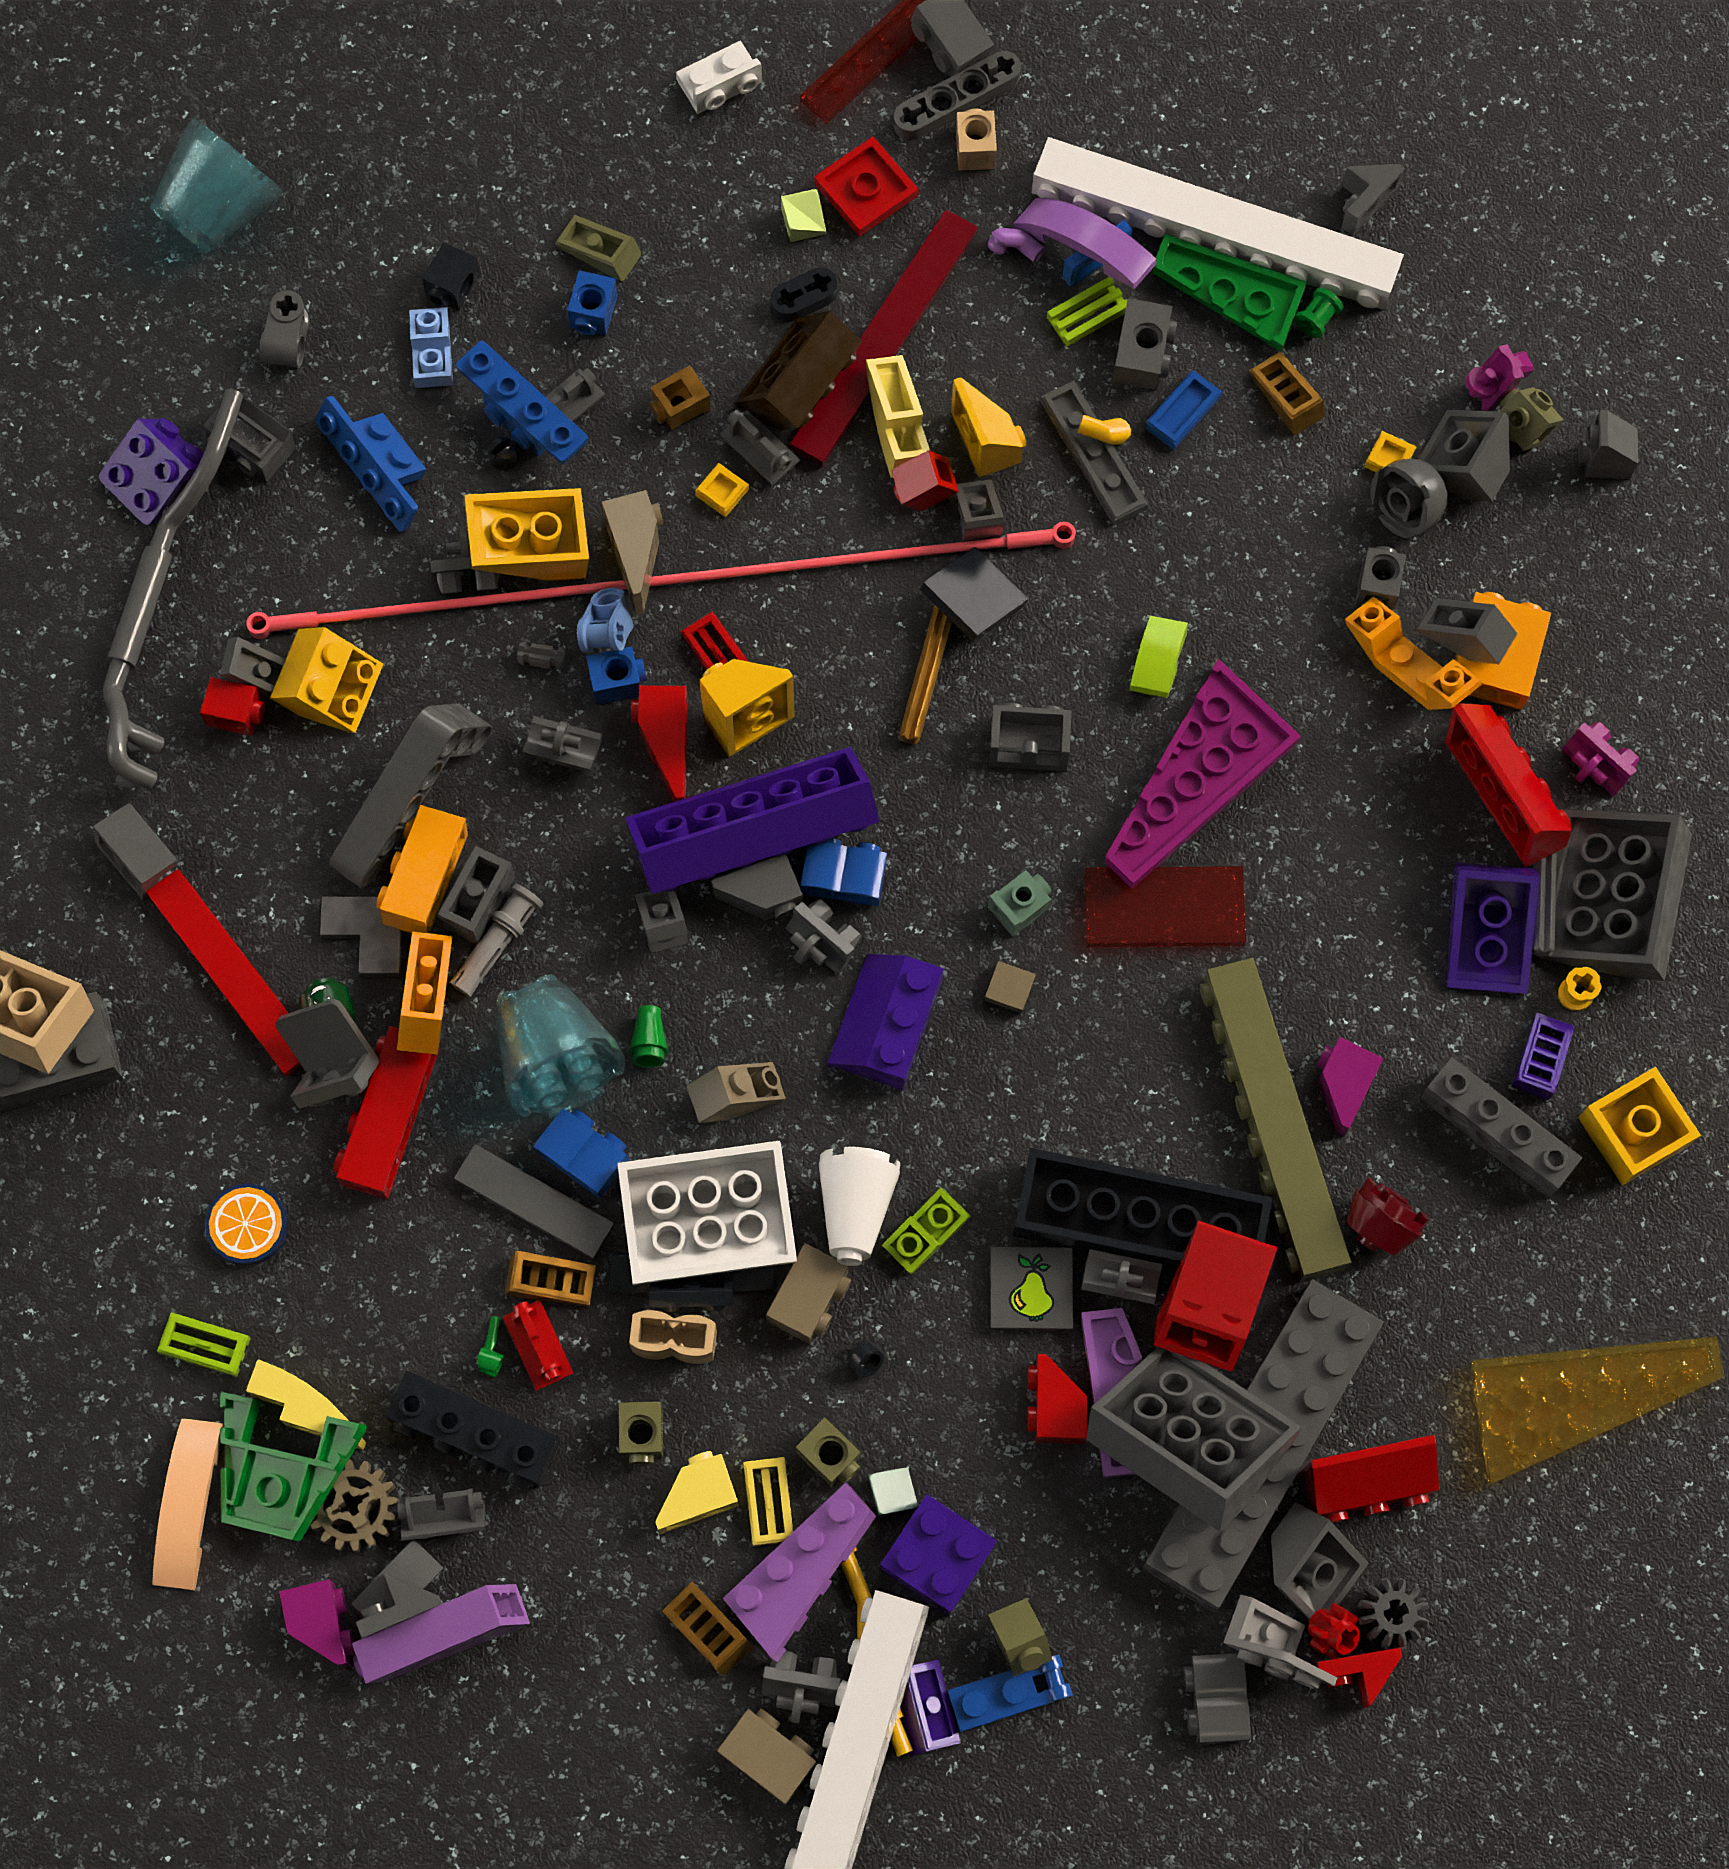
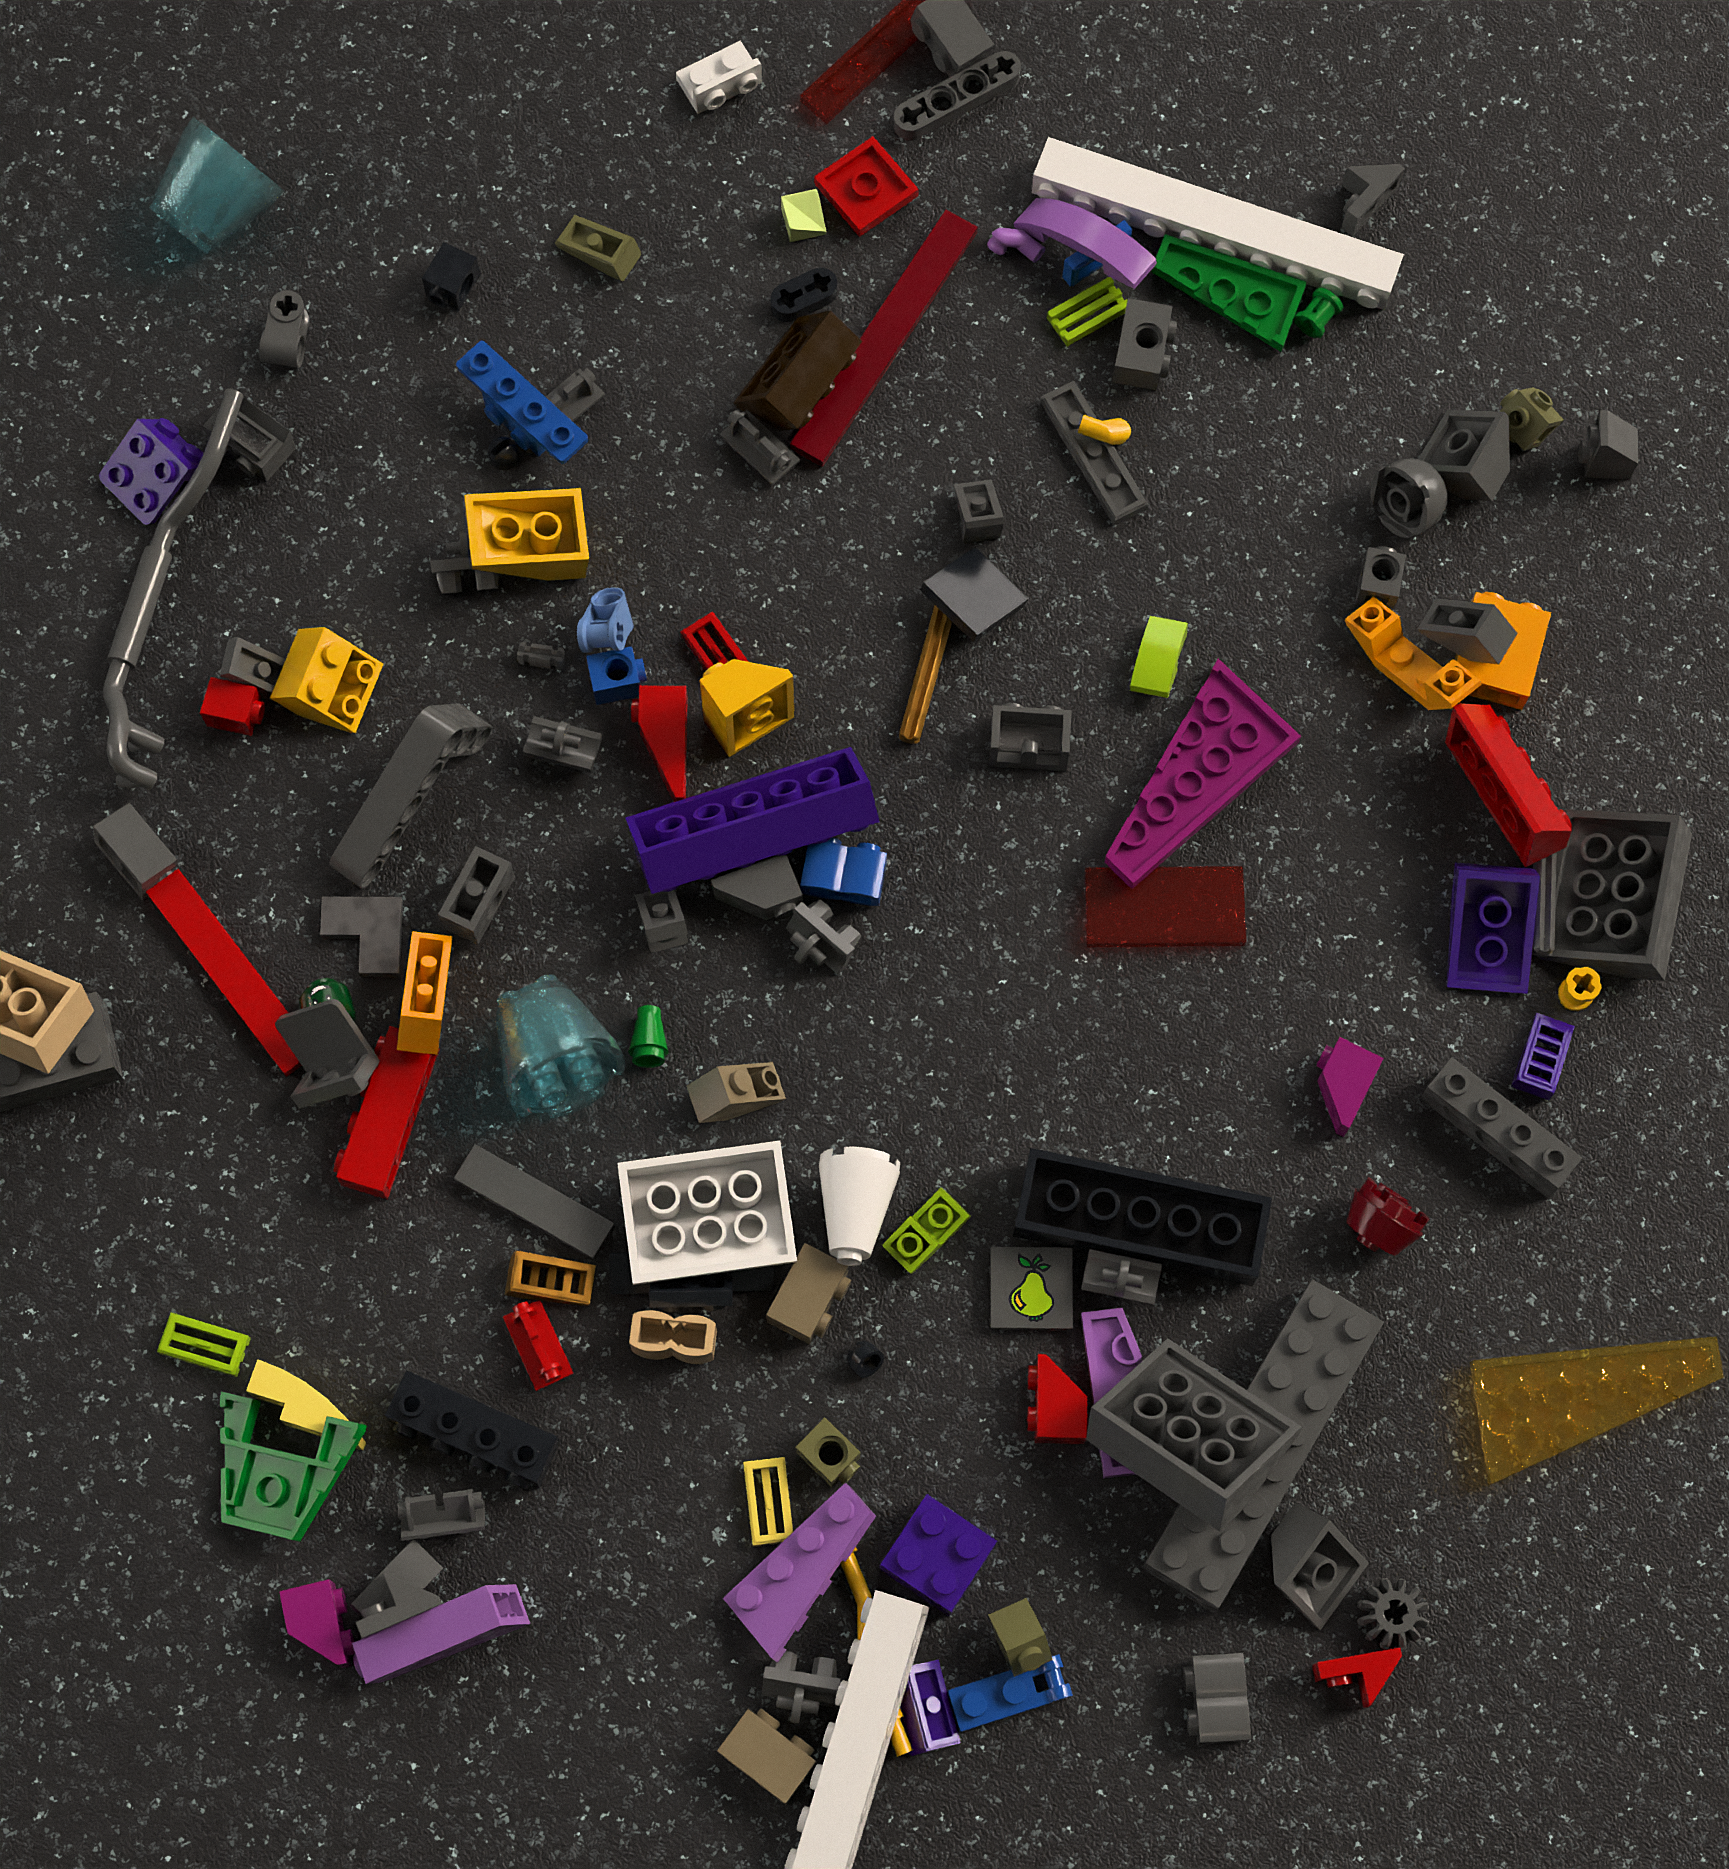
light nougat slope [152,1419,224,1591] -> none
tile [205,1183,288,1265] -> none
coral piece [247,522,1076,639] -> none
dark tan gear [310,1460,399,1553] -> none
blue bracket [315,396,426,532] -> none
light orange brick [376,805,468,933] -> none
light blue slope [409,307,453,388] -> none
light grey pin [449,883,543,998] -> none
green hand [477,1316,505,1377] -> none
blue brick [533,1108,630,1199] -> none
blue brick [567,270,618,335] -> none
dark tan slope [602,490,663,616] -> none
olive brick [619,1402,663,1465] -> none
pearl gold brick [649,365,711,429] -> none
light yellow slope [655,1451,739,1534] -> none
pearl gold slope [662,1582,753,1676] -> none
yellow tile [695,463,749,518] -> none
dark purple slope [828,954,944,1090] -> none
light yellow slope [865,355,930,478] -> none
slope [868,1467,918,1519] -> none
red brick [891,450,959,511] -> none
yellow slope [951,377,1026,478] -> none
tan brick [956,109,997,171] -> none
dark tan tile [984,961,1036,1014] -> none
sand green brick [988,870,1052,937] -> none
blue tile [1145,370,1222,450] -> none
red slope [1154,1220,1277,1372] -> none
olive brick [1200,958,1351,1283] -> none
light grey bracket [1223,1595,1337,1689] -> none
pearl gold slope [1249,351,1325,435] -> none
red slope [1300,1435,1439,1524] -> none
red gear [1308,1603,1360,1659] -> none
yellow tile [1364,431,1416,472] -> none
magenta hips [1465,344,1534,411] -> none
magenta hips [1562,722,1639,797] -> none
yellow brick [1578,1067,1701,1186] -> none

